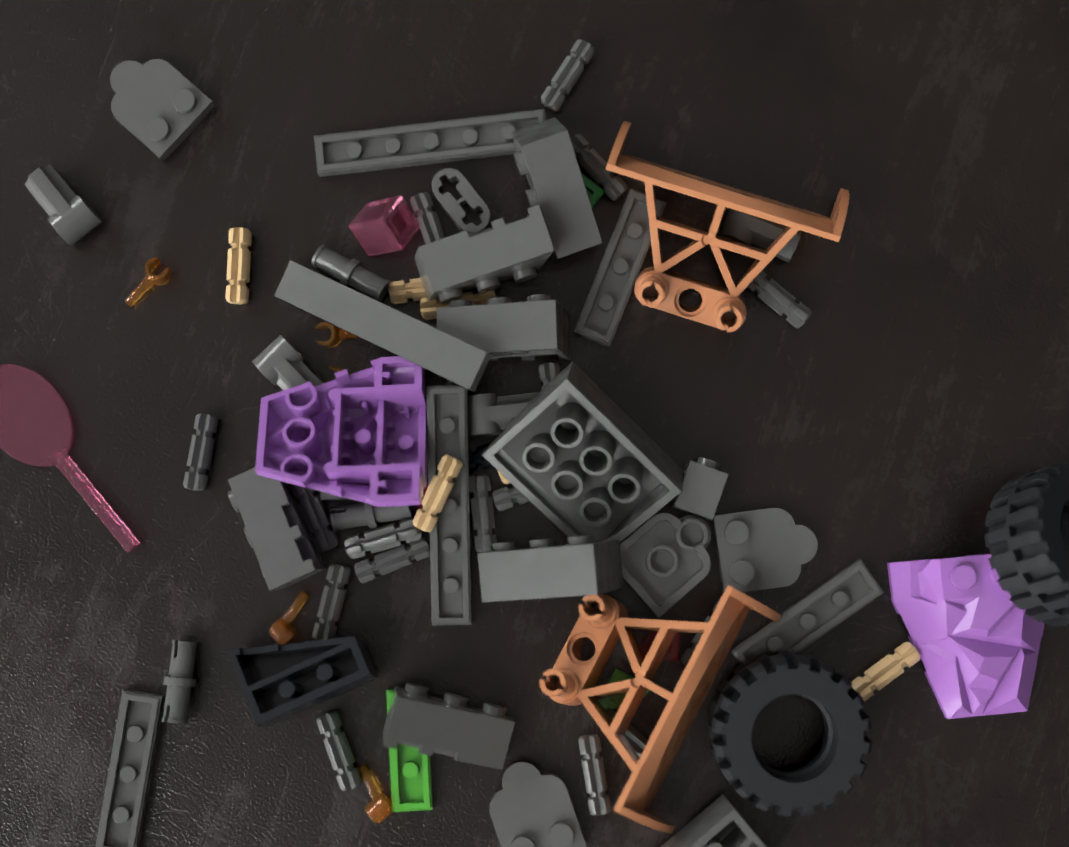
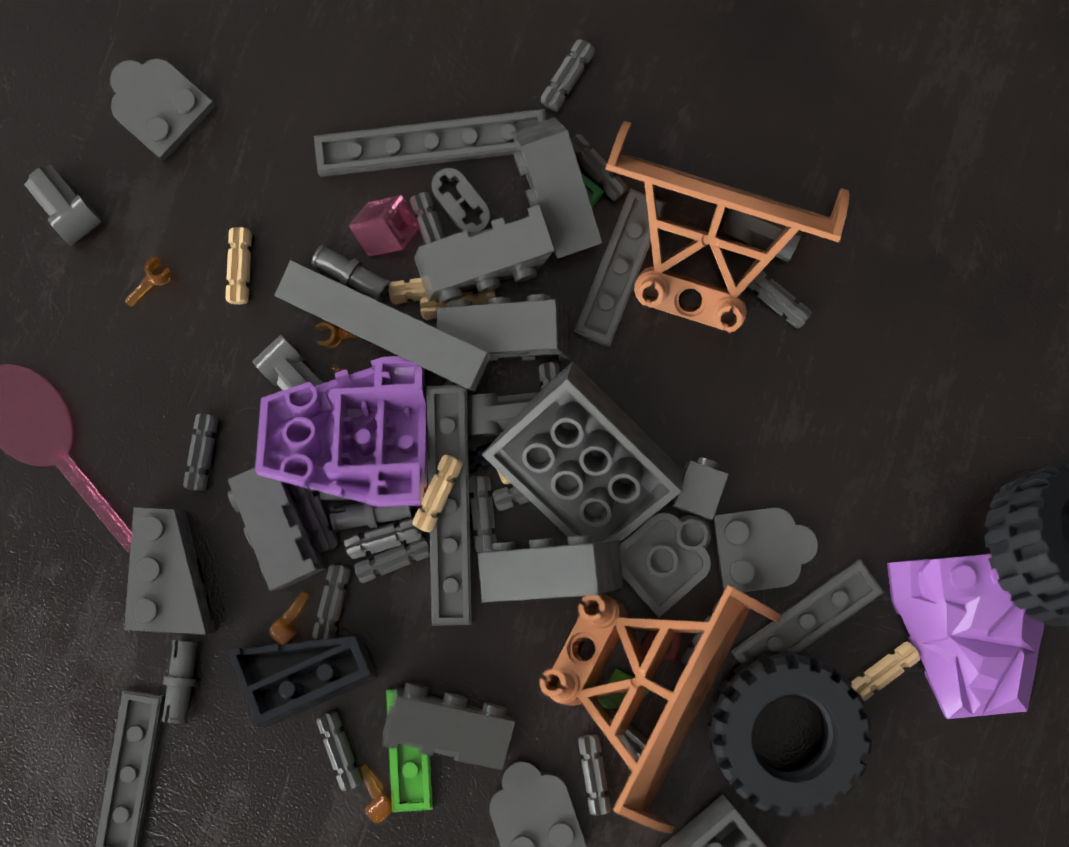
none -> dark grey wedge [124,507,216,634]

